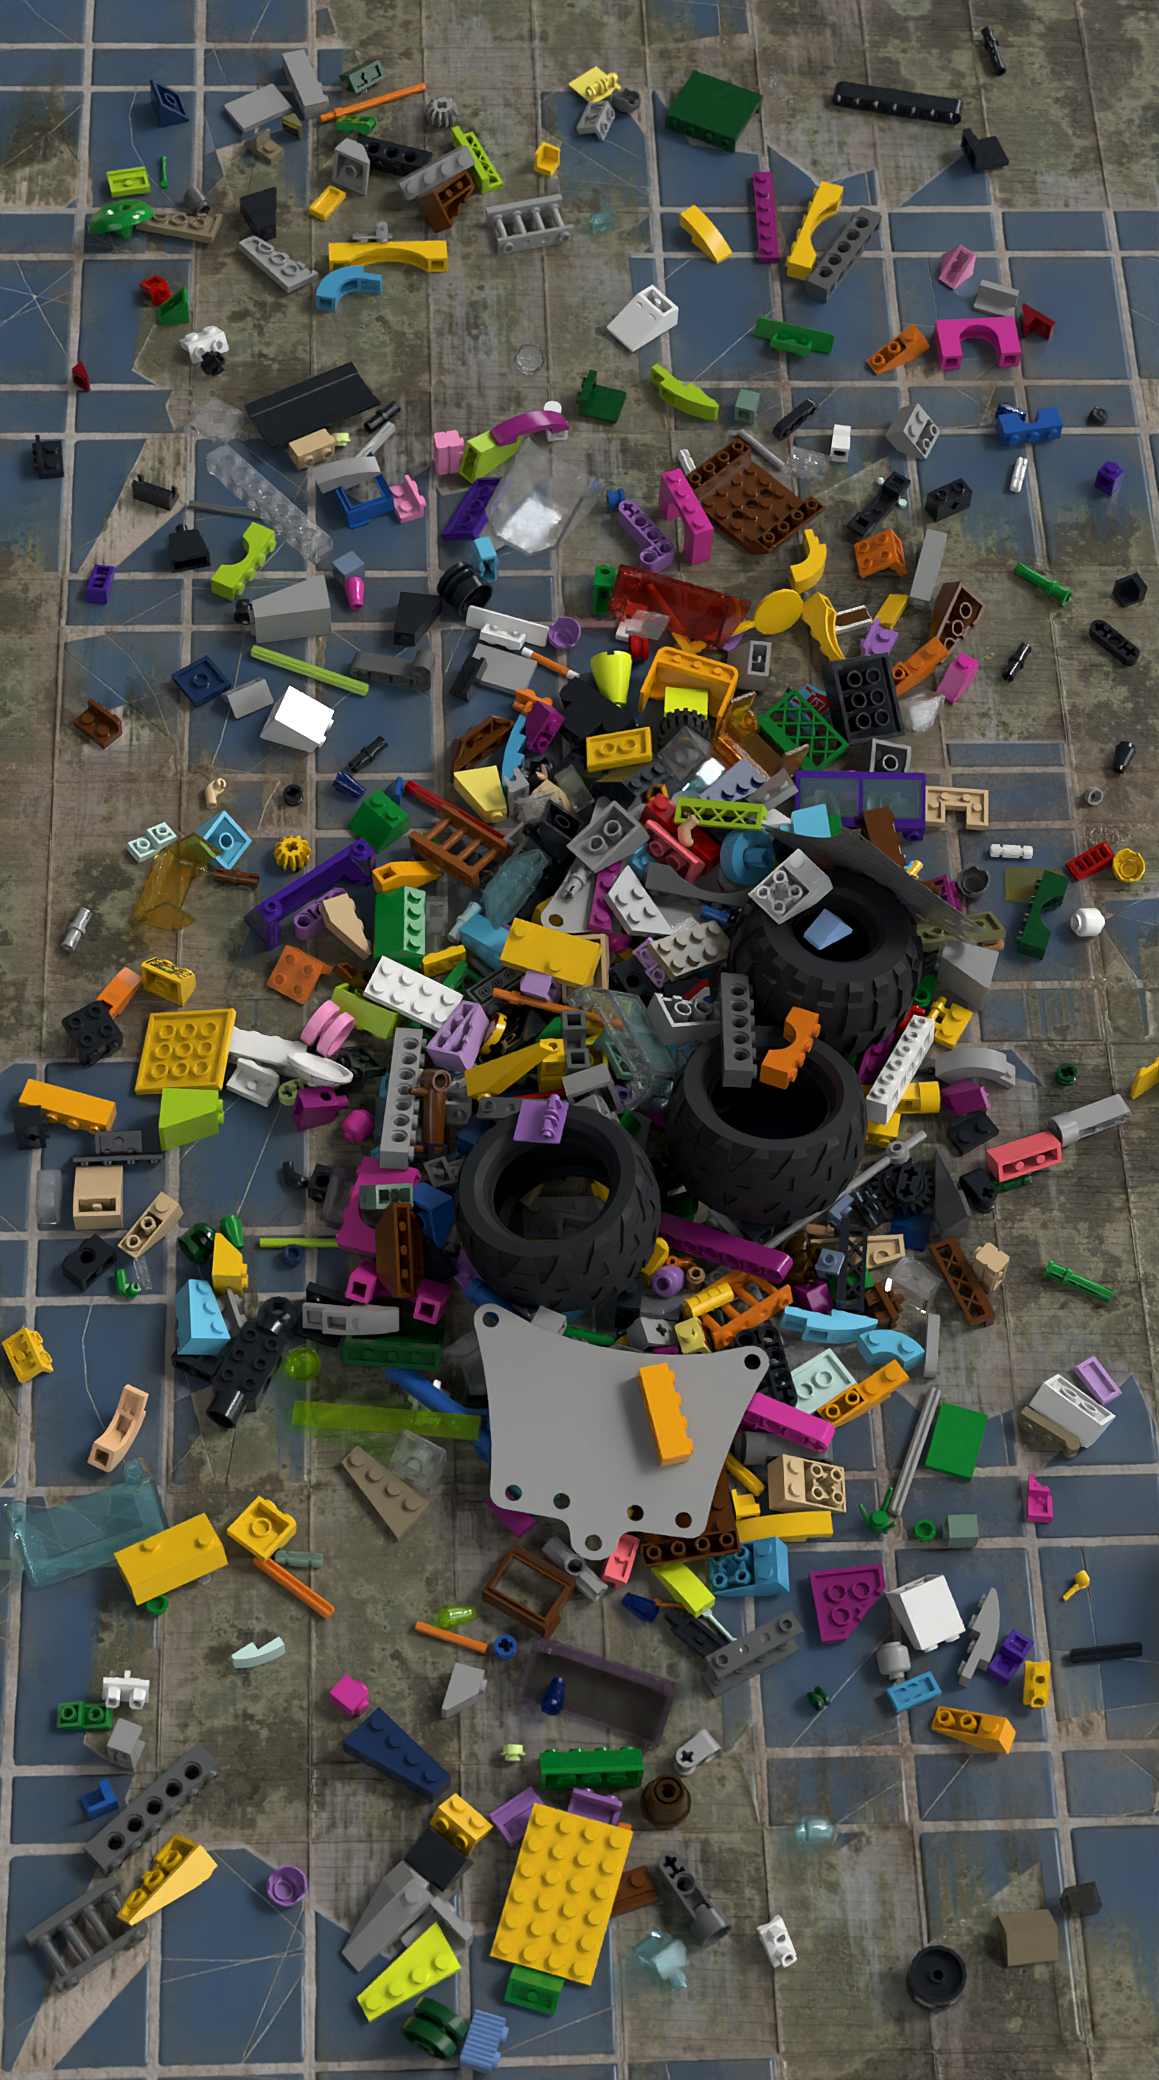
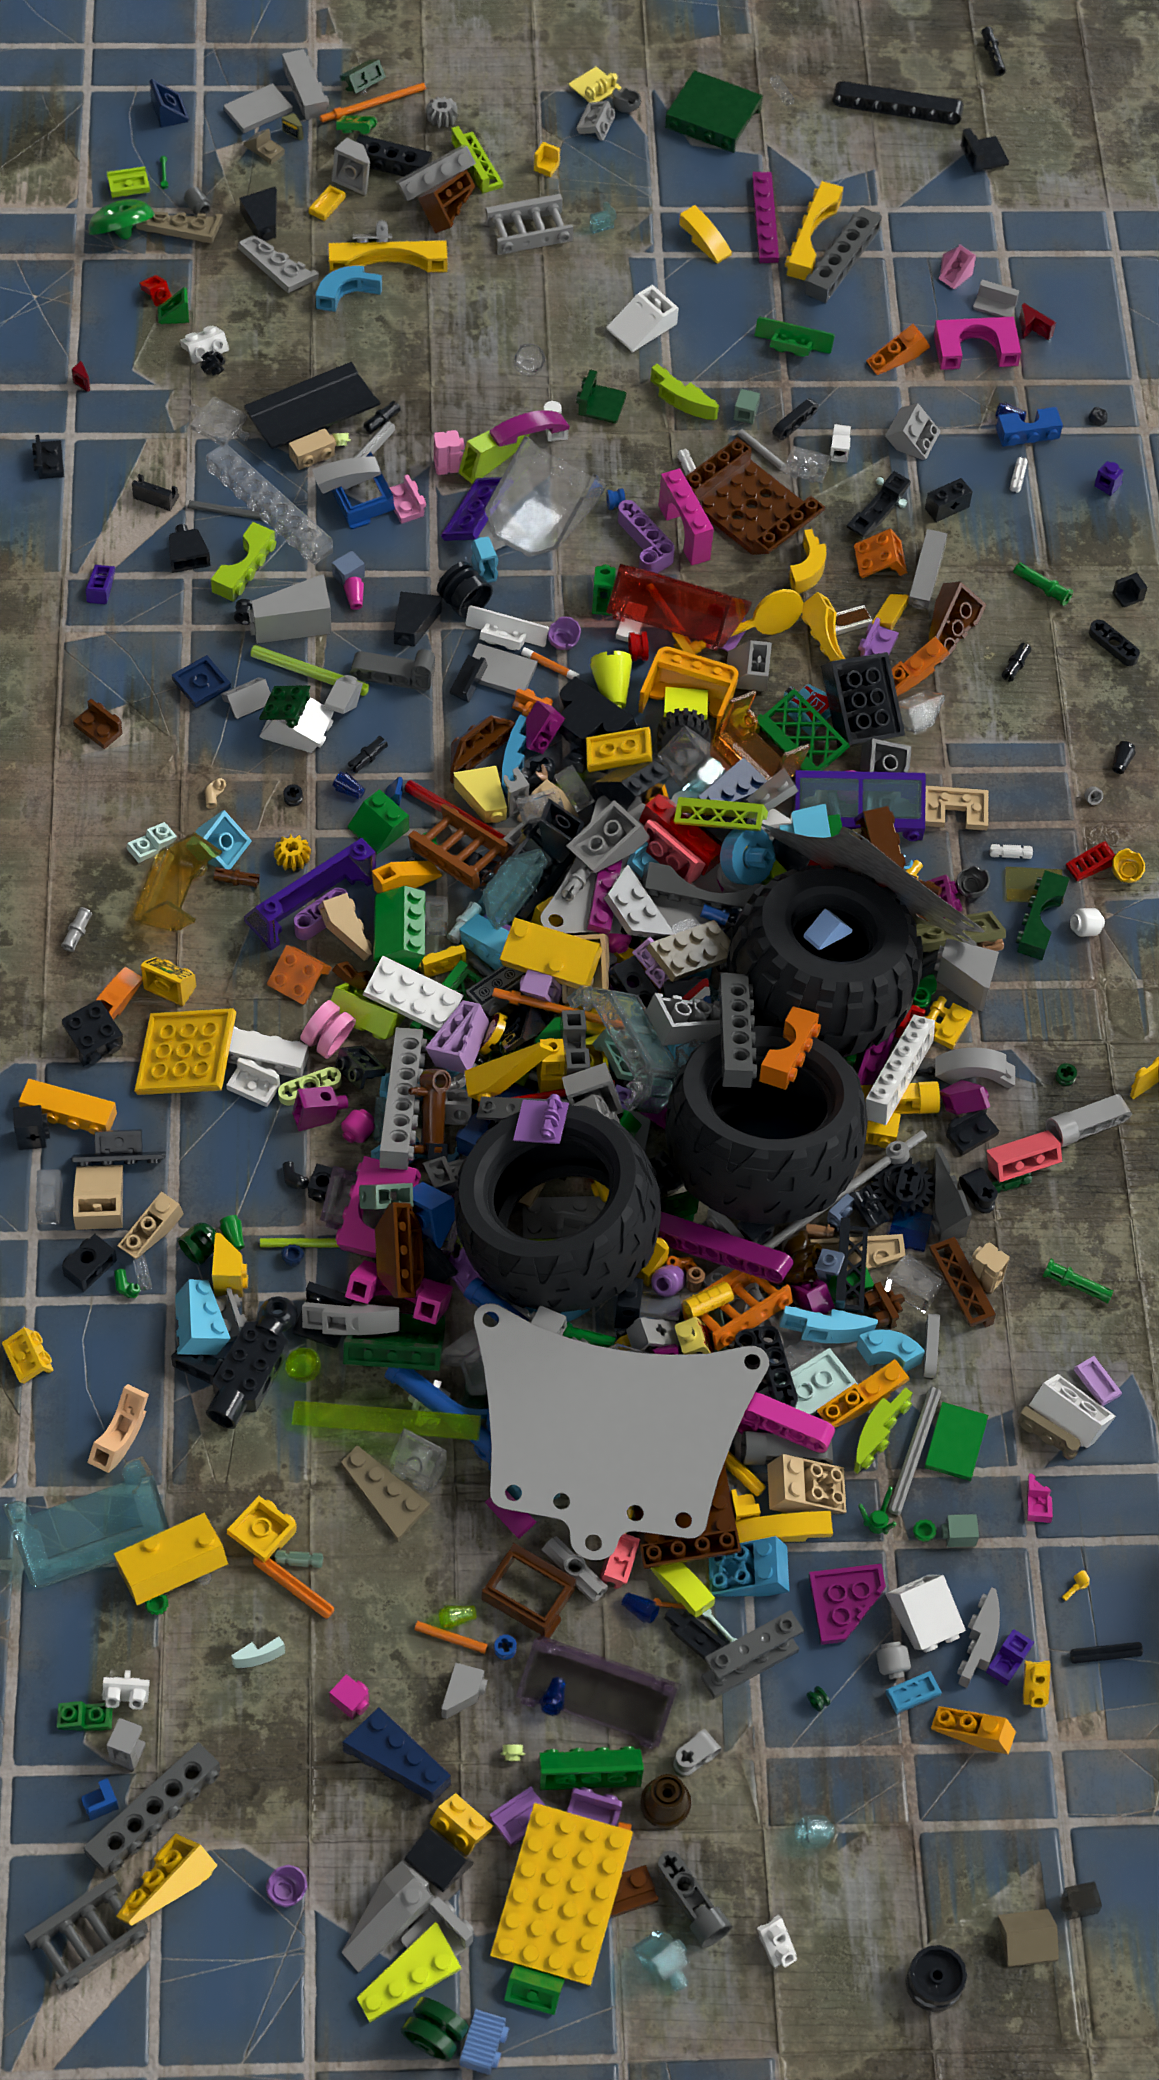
lime slope [158,1088,224,1151] -> none
white dish [286,1051,353,1087] -> none
clear piece [625,610,670,640] -> none
light orange brick [637,1362,694,1467] -> none
tan arm [678,815,699,847] -> none
white slope [748,848,833,925] -> none
dark pink slope [935,652,979,704] -> none
none -> dark green hinge [259,685,311,728]
none -> light grey slope [324,675,363,714]
none -> lime slope [854,1387,913,1474]

